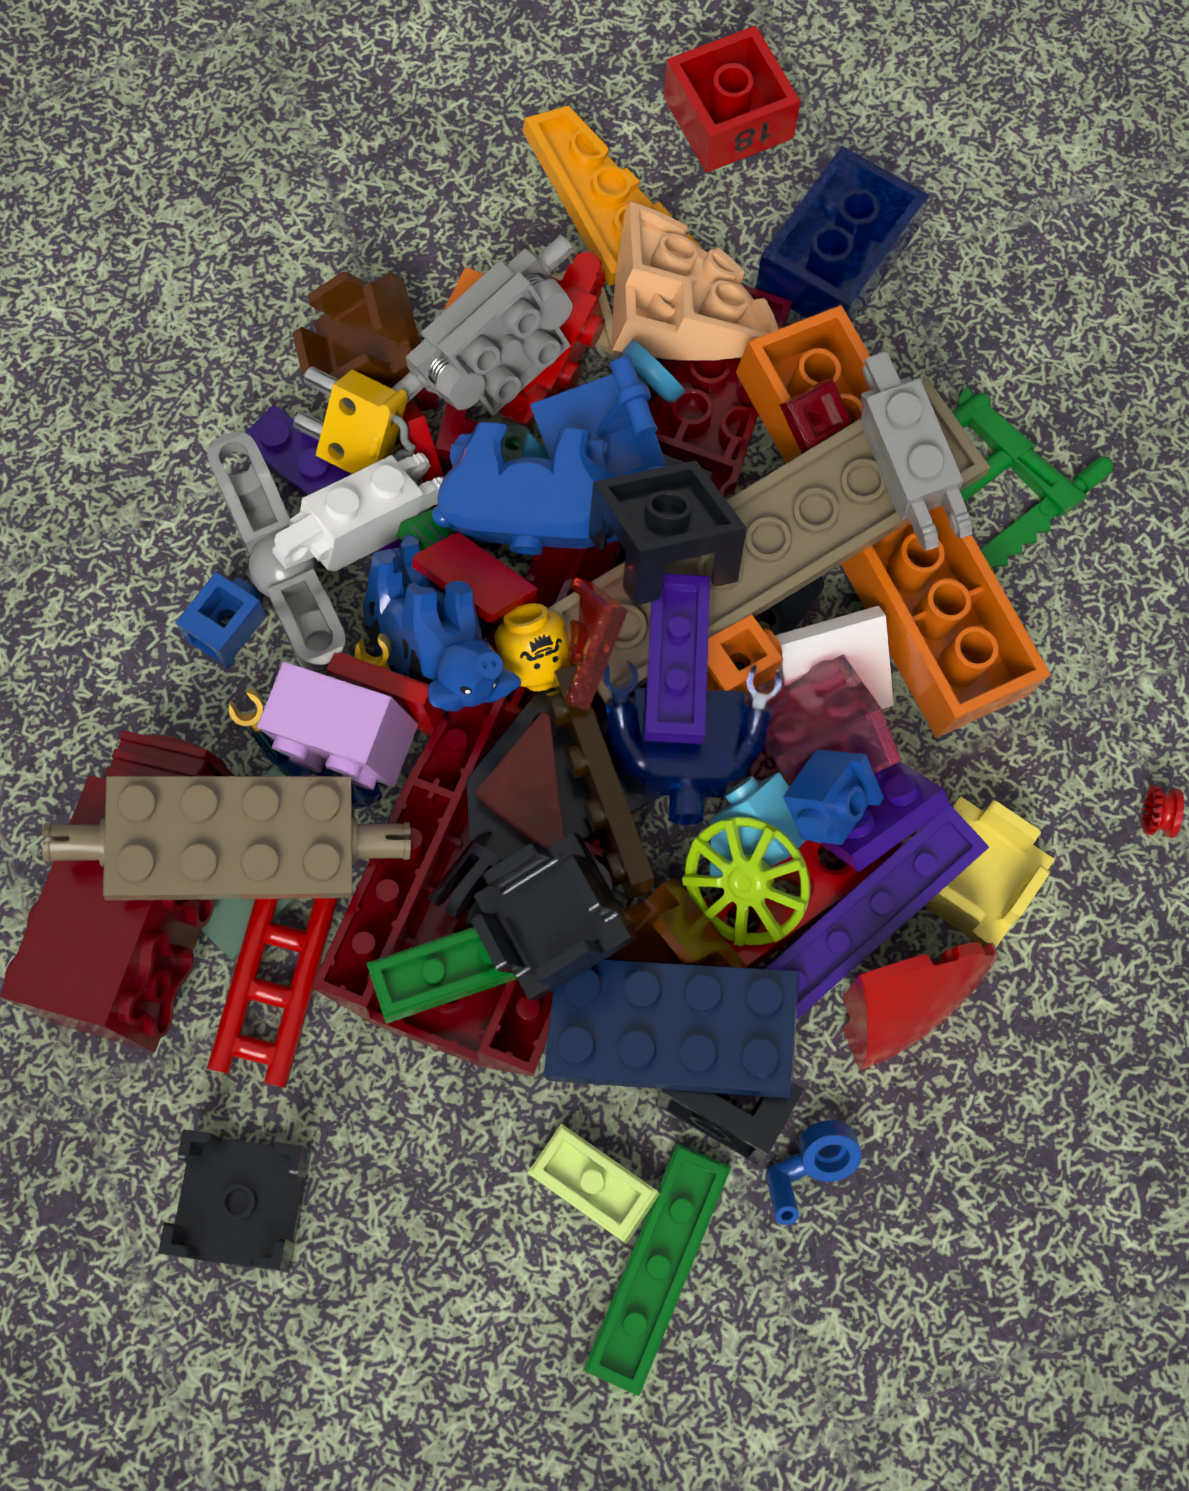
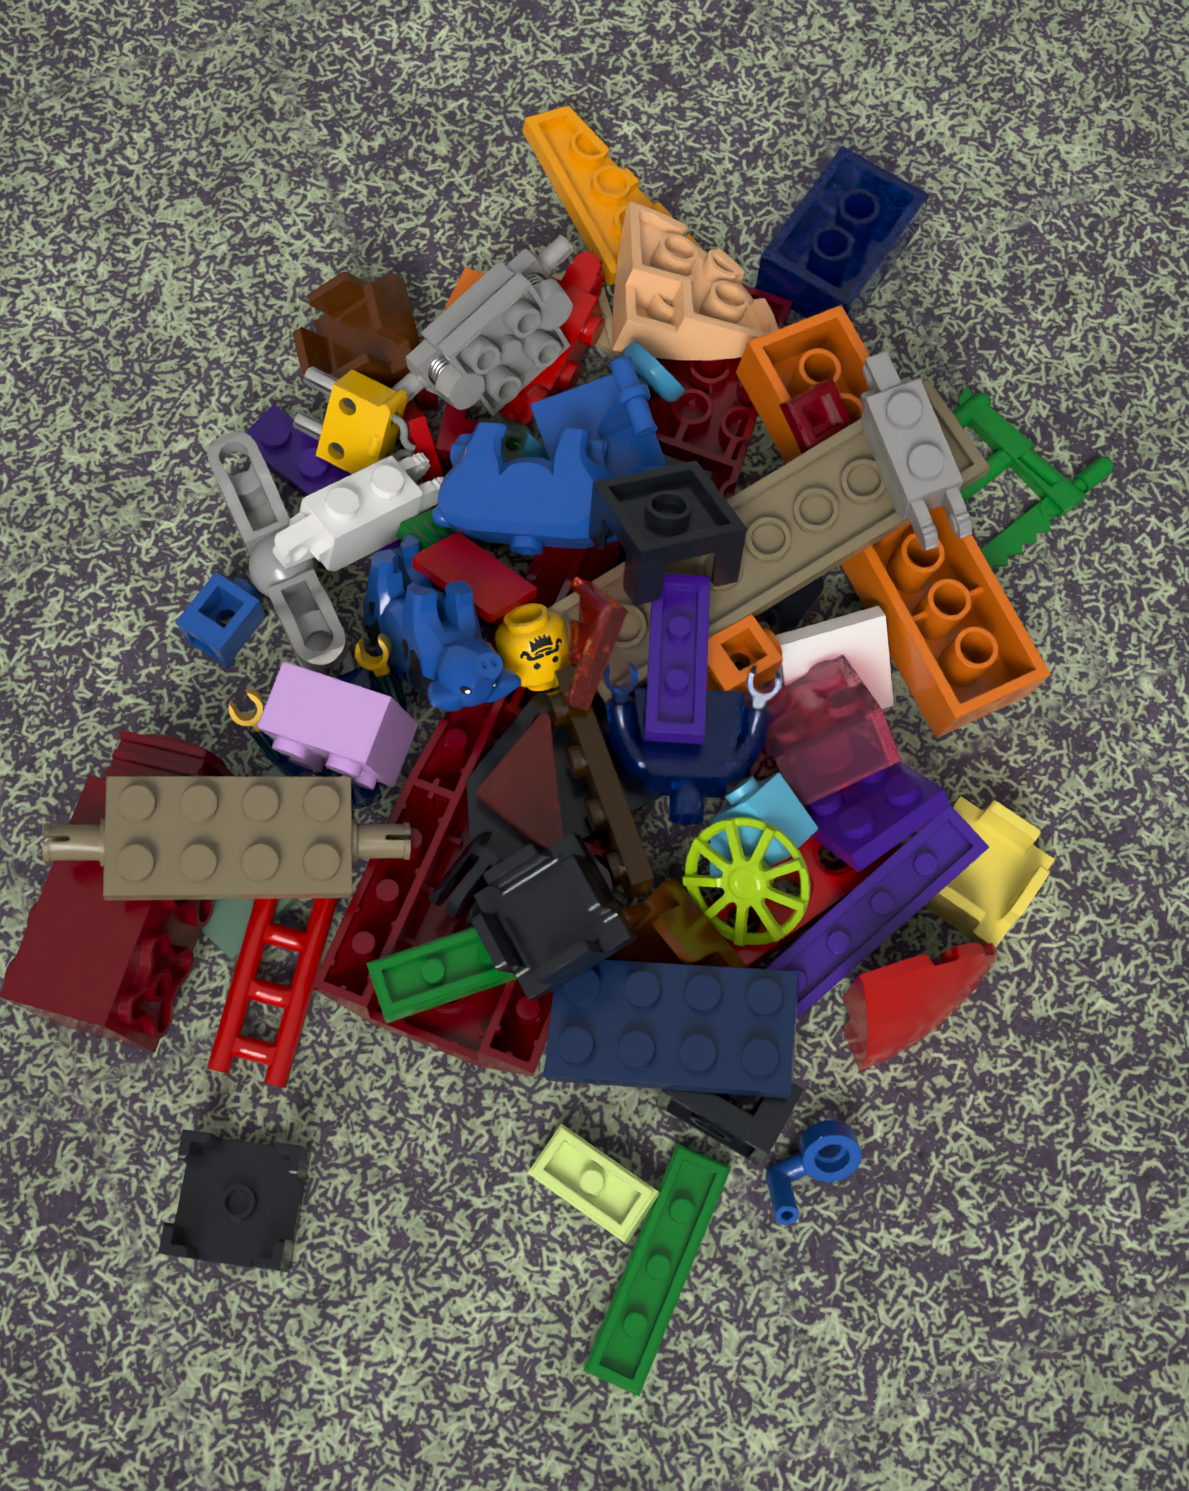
red tile [326,652,445,737] -> none
red brick [664,25,801,173] -> none
blue brick [783,749,884,845] -> none
red bush [1142,785,1184,838] -> none

